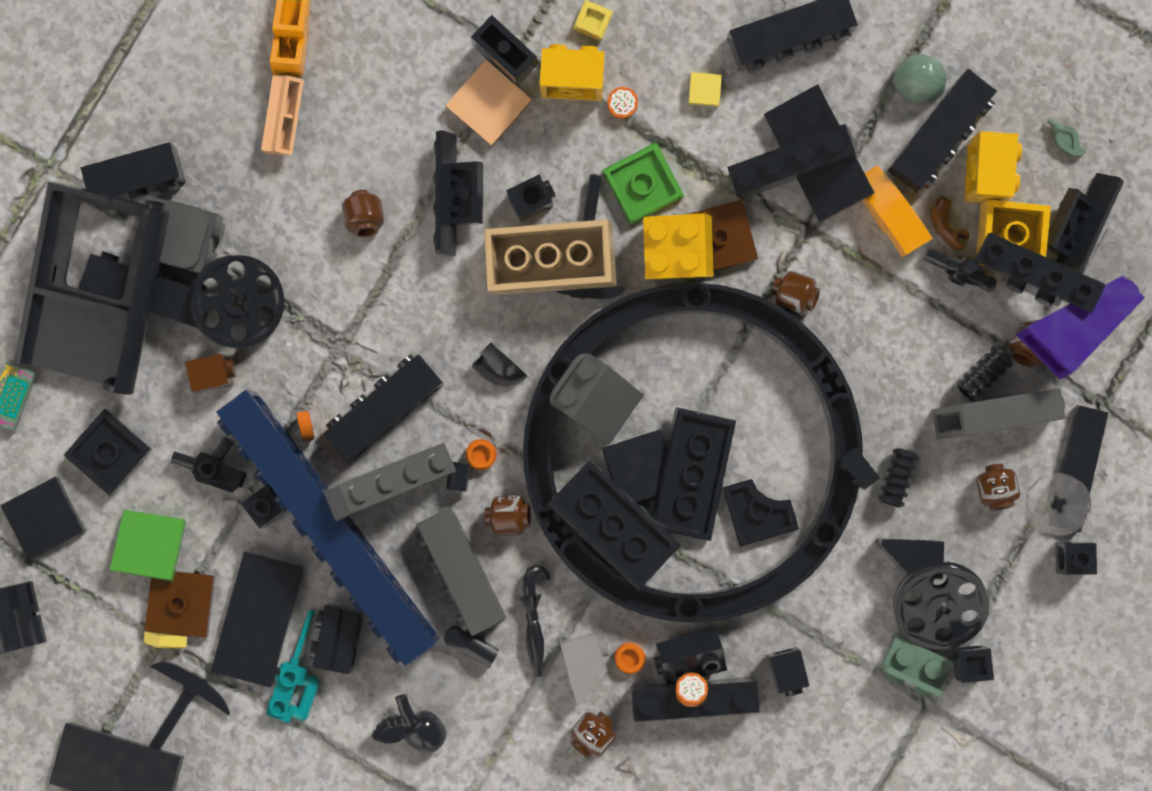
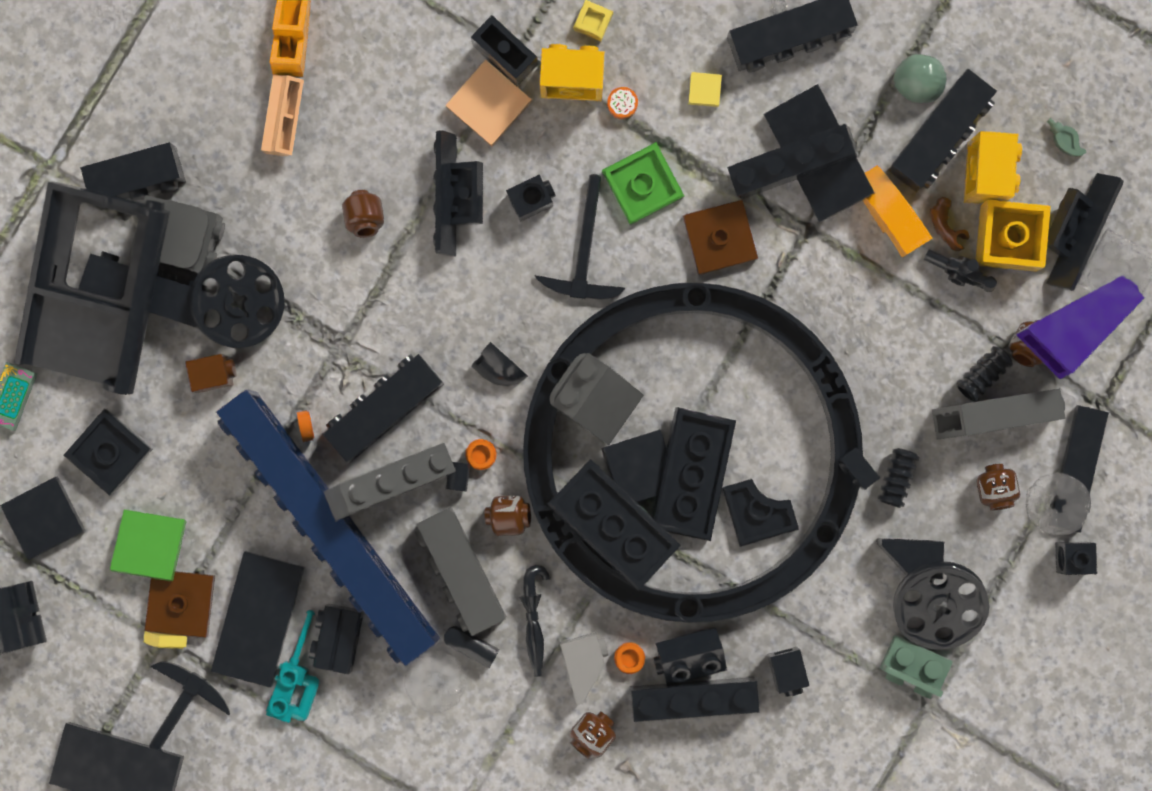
black piece [171,436,247,493] -> none
black brick [241,485,288,529] -> none
black piece [371,694,447,754] -> none
tan brick [484,219,616,296] -> none
yellow brick [643,213,714,280] -> none
tile [676,673,708,707] -> none
reddish brown head [772,271,820,315] -> none
black brick [952,645,994,683] -> none
black bracket [975,233,1105,314] -> none

